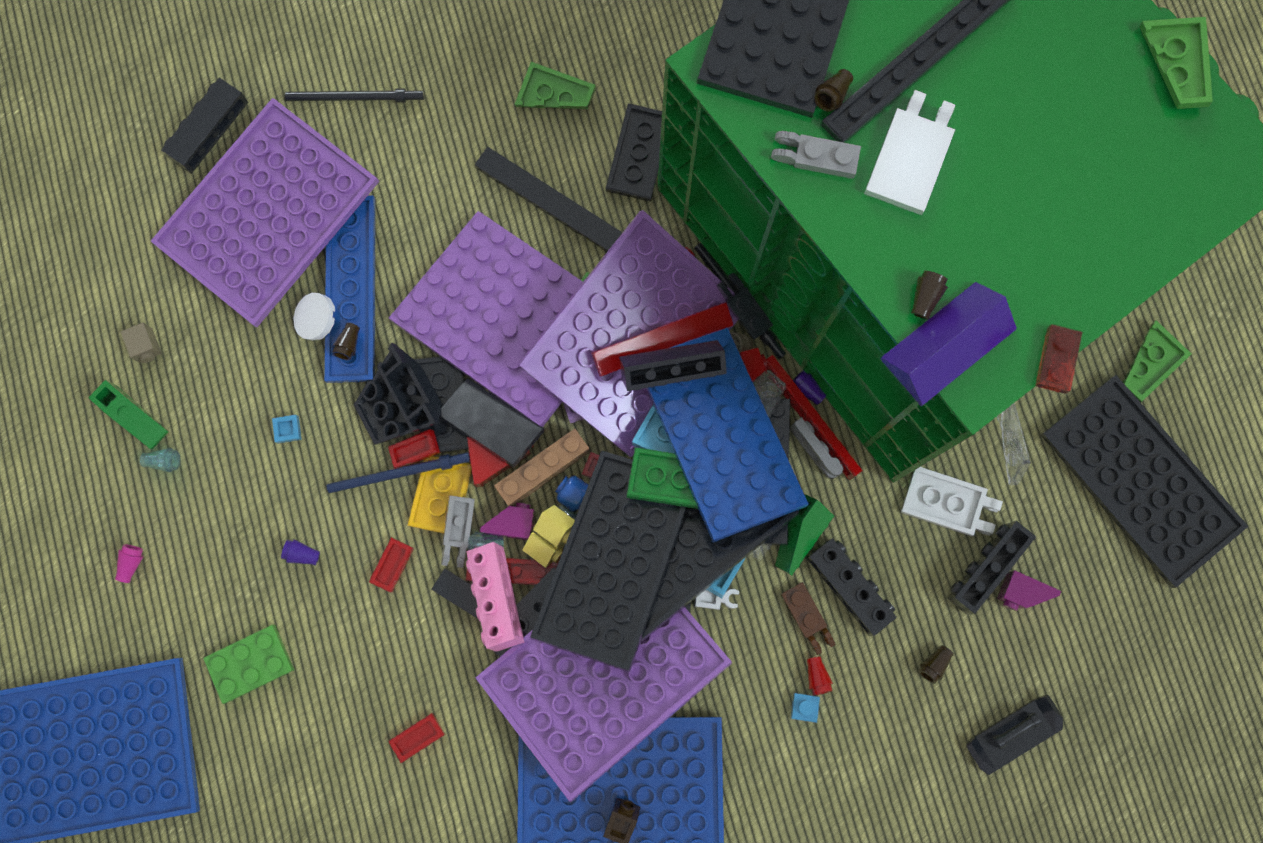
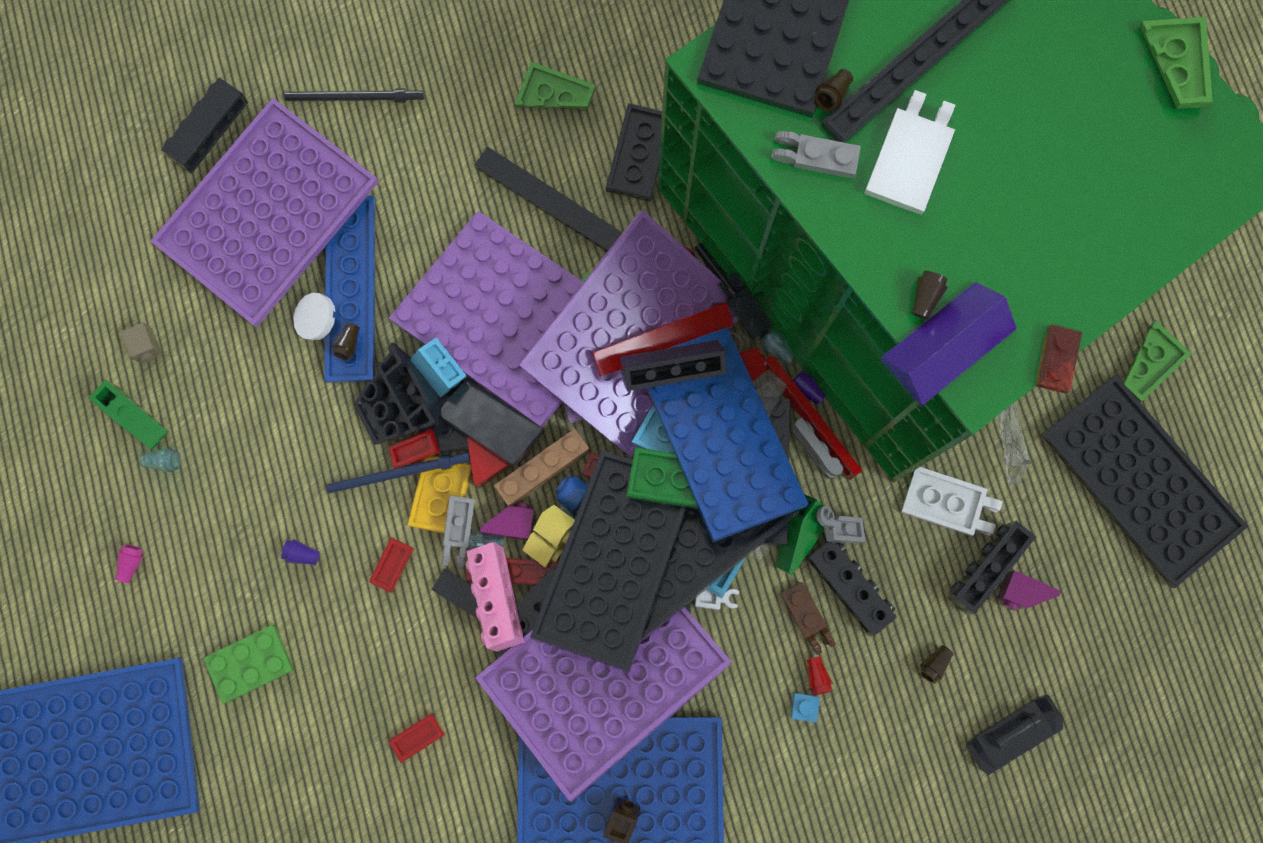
dark azure plate [272,415,302,444] -> none
none -> medium azure hinge [410,338,466,398]
none -> clear light blue cone [760,329,796,365]
none -> light grey hinge [817,506,866,544]

